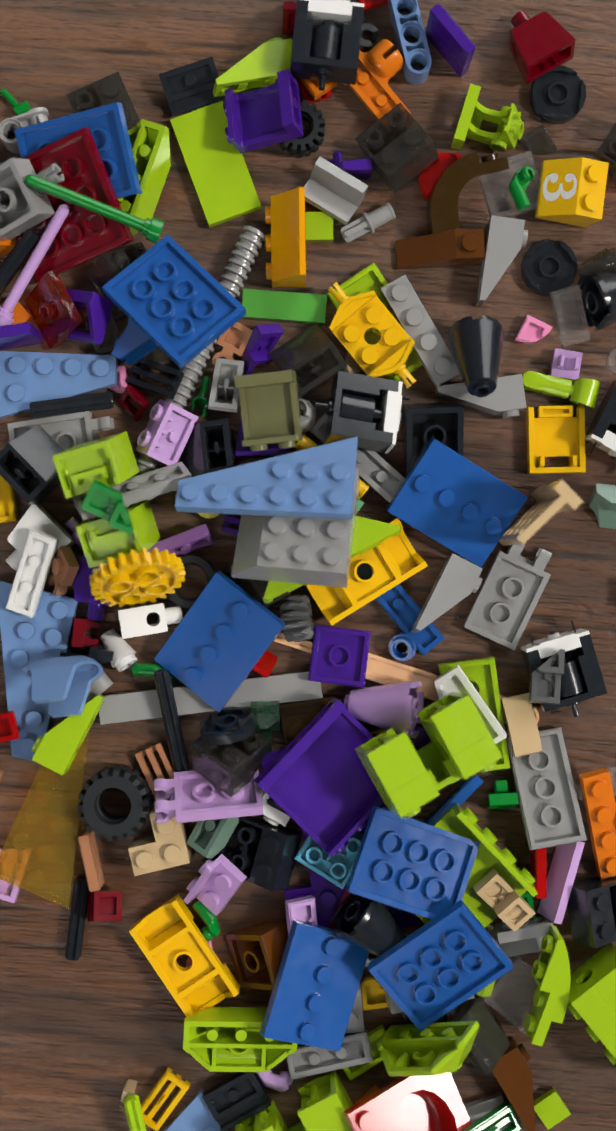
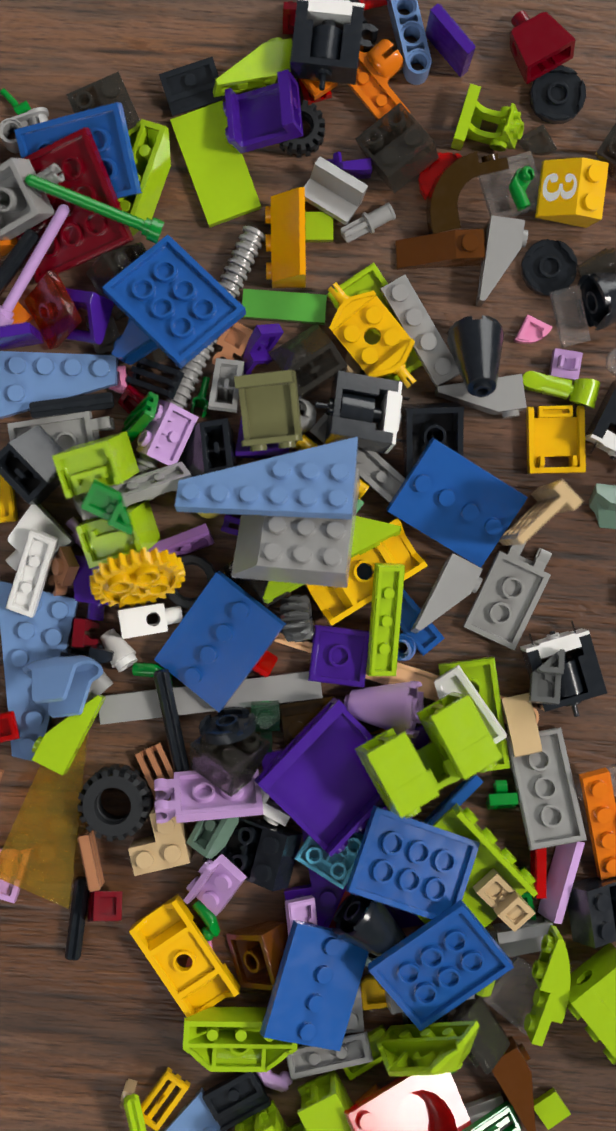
none -> green tile [122,392,159,443]
none -> lime tile [366,563,405,676]

